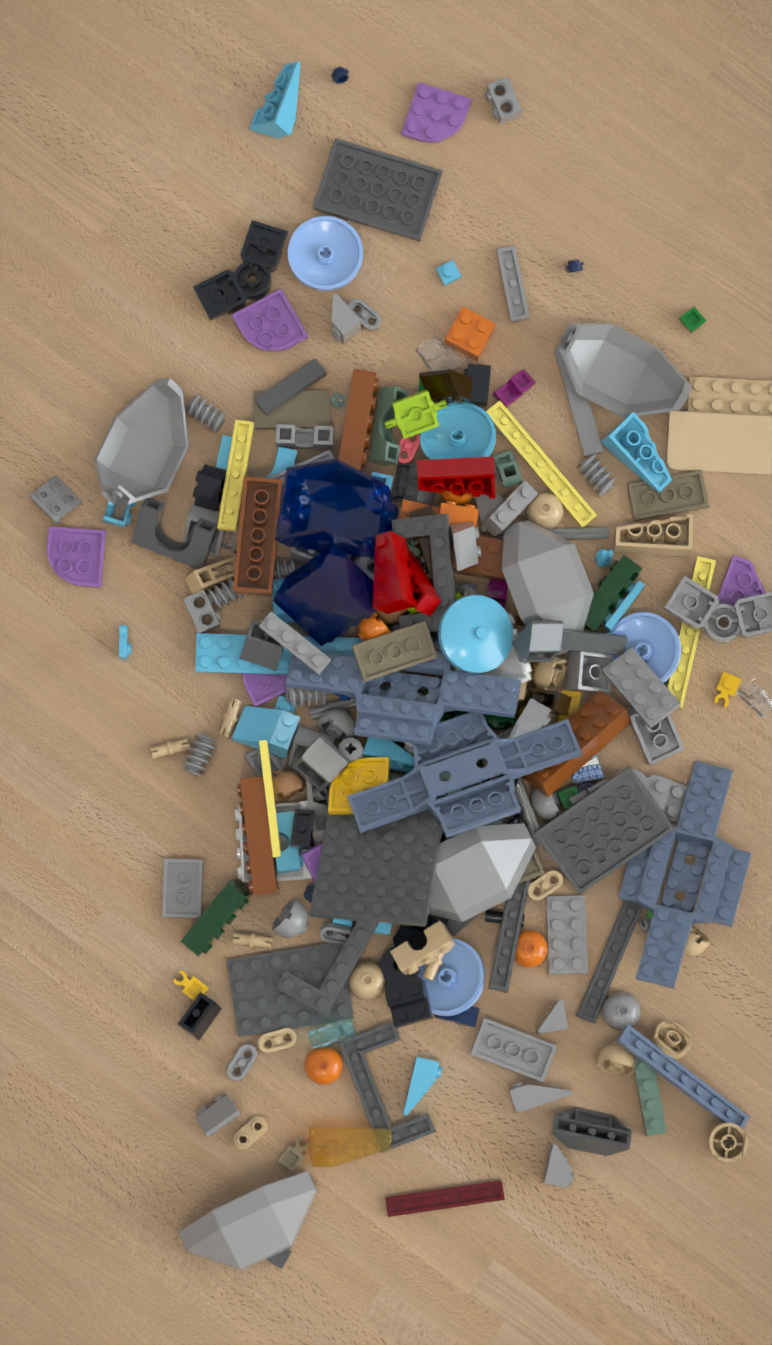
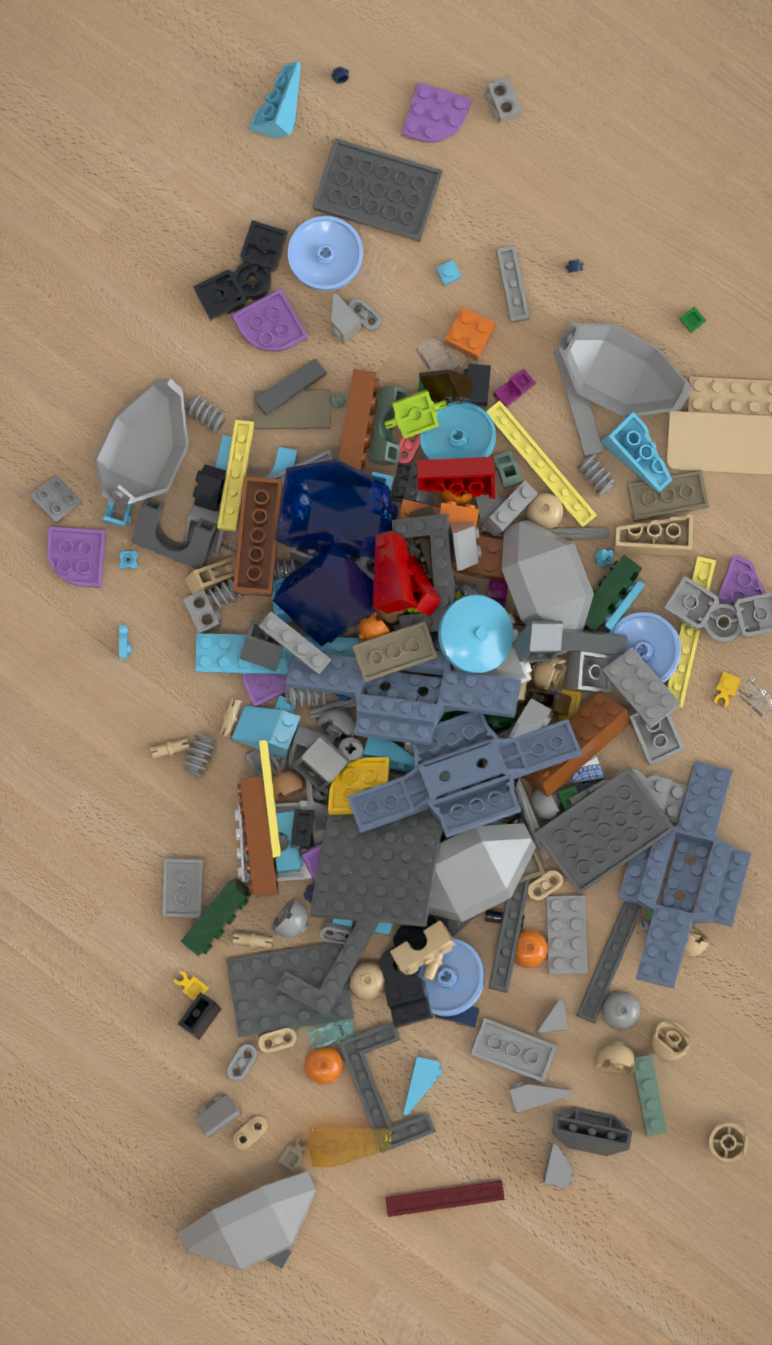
light grey arch [276,424,334,450] -> none
sand blue plate [616,1024,749,1129] -> none
none -> medium azure plate [119,550,138,569]

